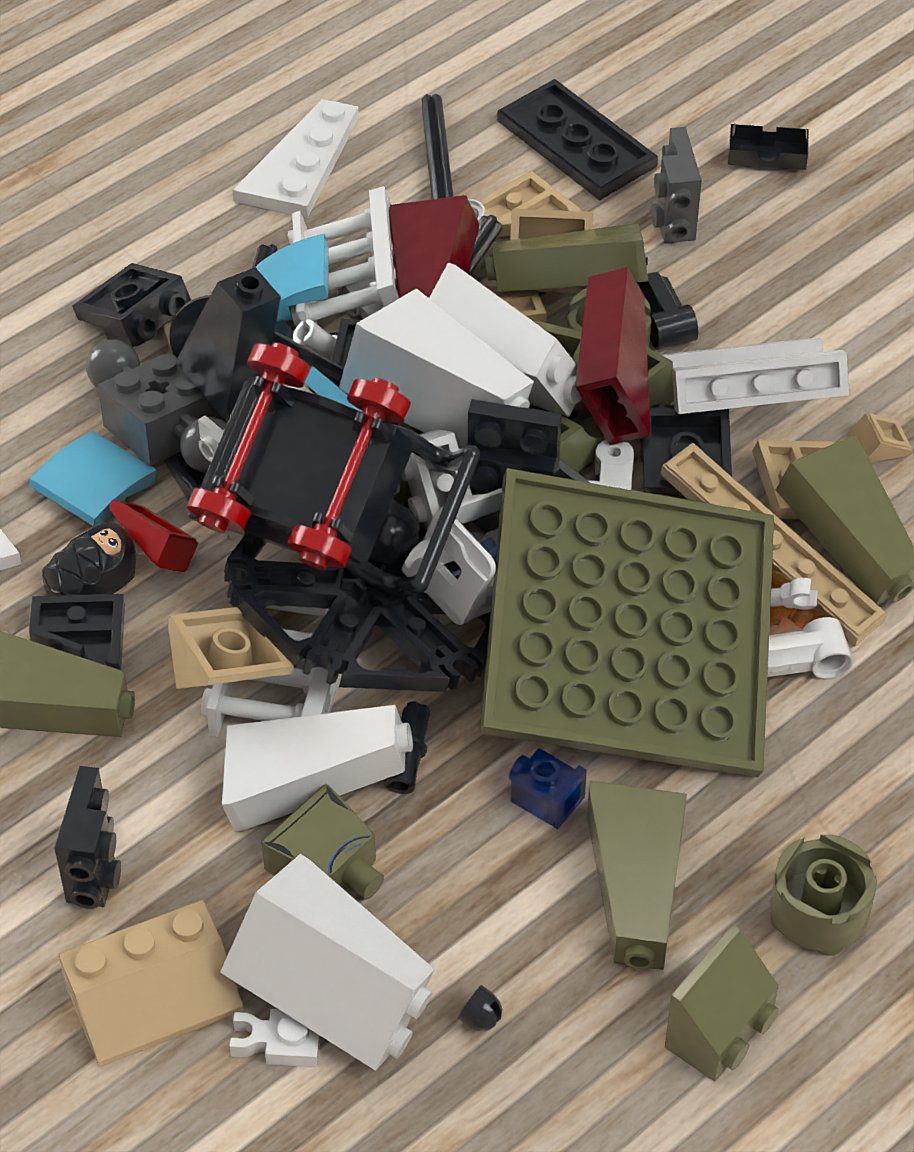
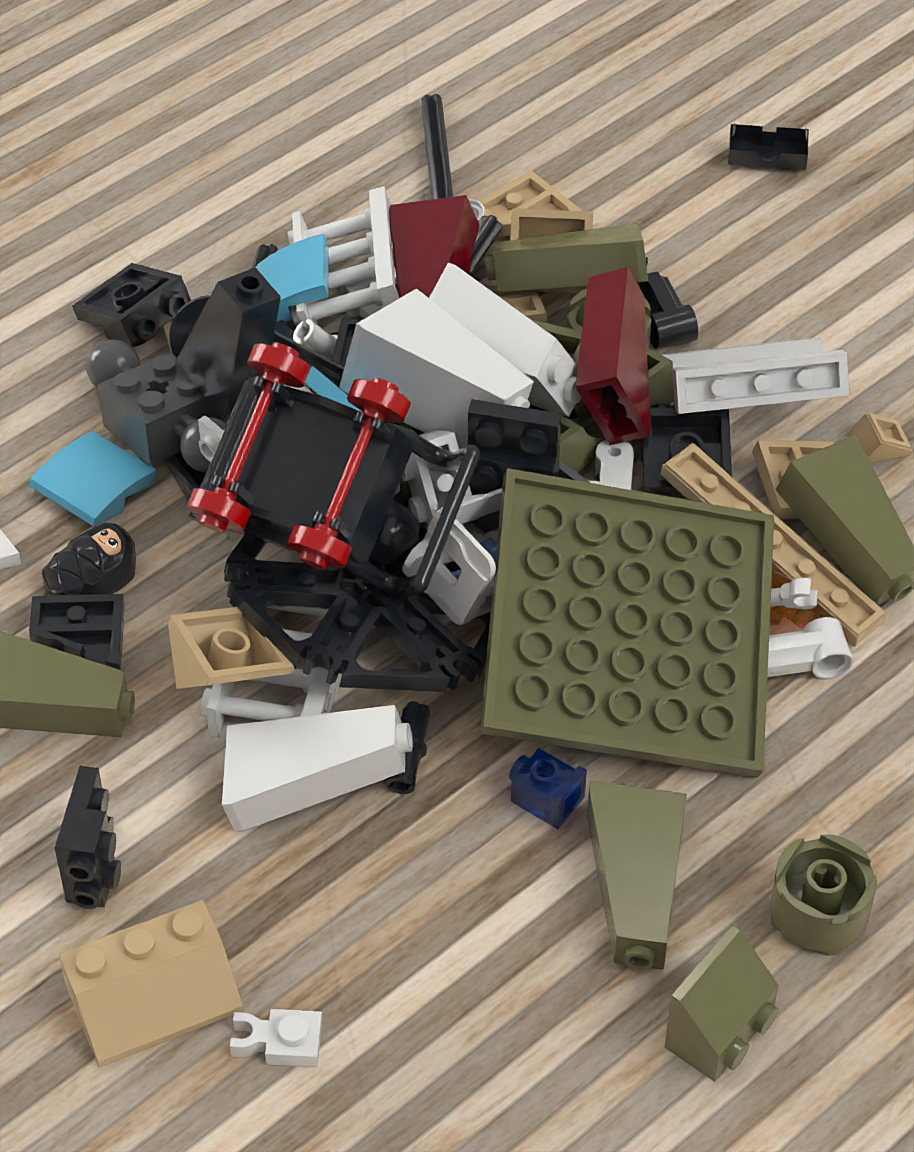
red slope [109,500,199,572] -> none
white slope [220,854,435,1070] -> none
white wing [232,99,359,218] -> none
olive torso [261,784,384,899] -> none
black hinge [458,985,503,1031] -> none
black tile [497,79,658,200] -> none
dark grey plate [652,127,702,243] -> none

